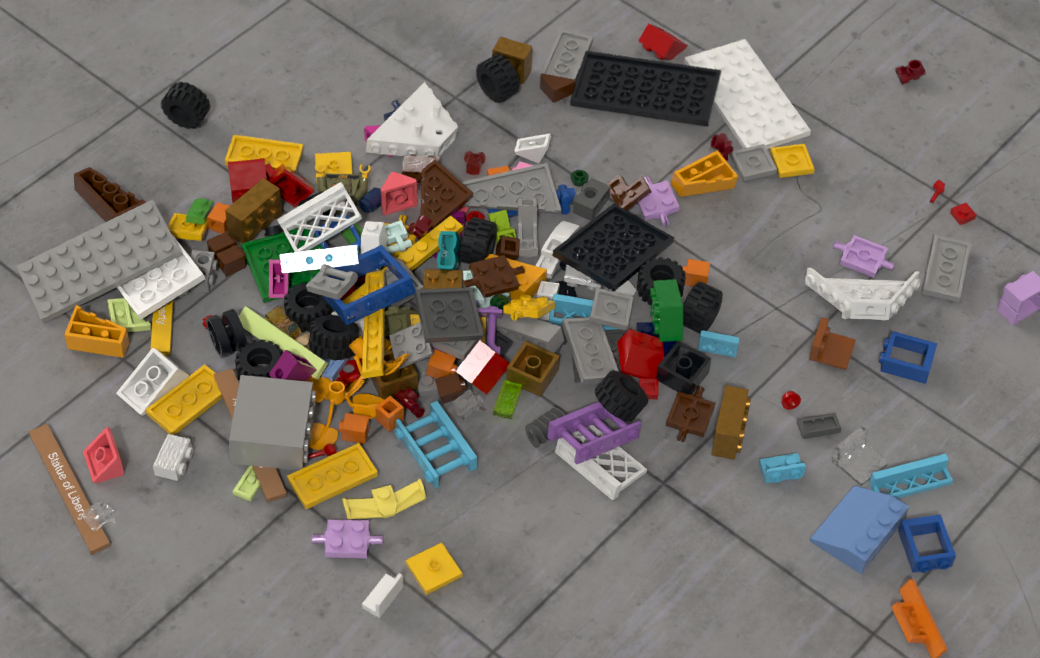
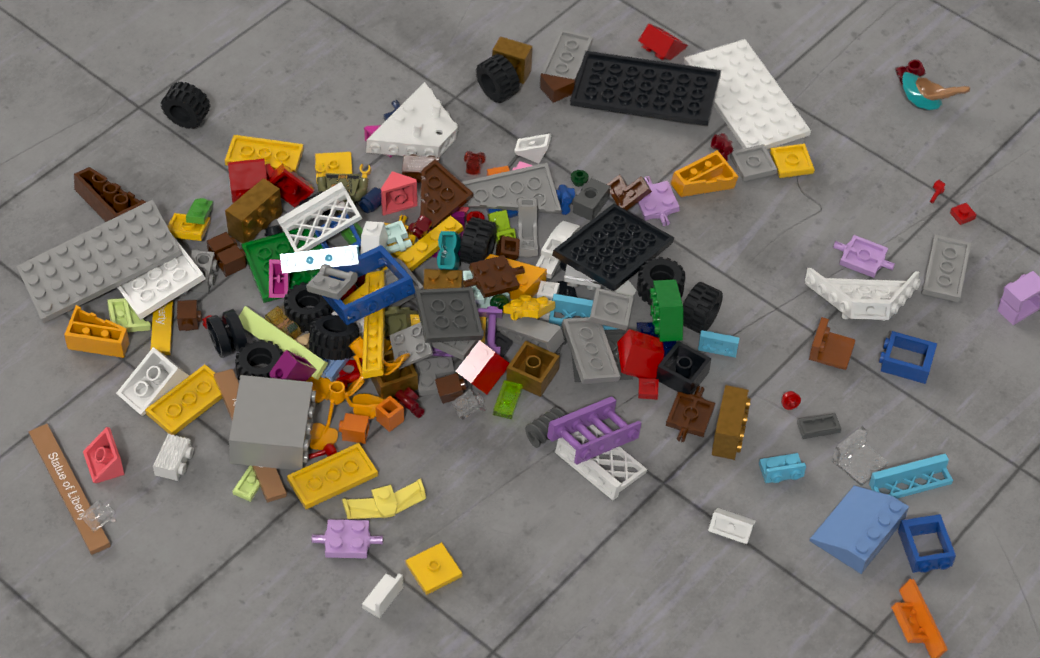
orange brick [207,202,230,234] -> none
medium azure fence [394,401,477,489] -> none
orange brick [426,349,458,379] -> none
black tyre [595,370,648,422] -> none
orange brick [683,259,710,286] -> none
none -> reddish brown brick [177,300,202,331]
none -> white panel [708,508,756,544]
none -> hat [902,72,970,110]

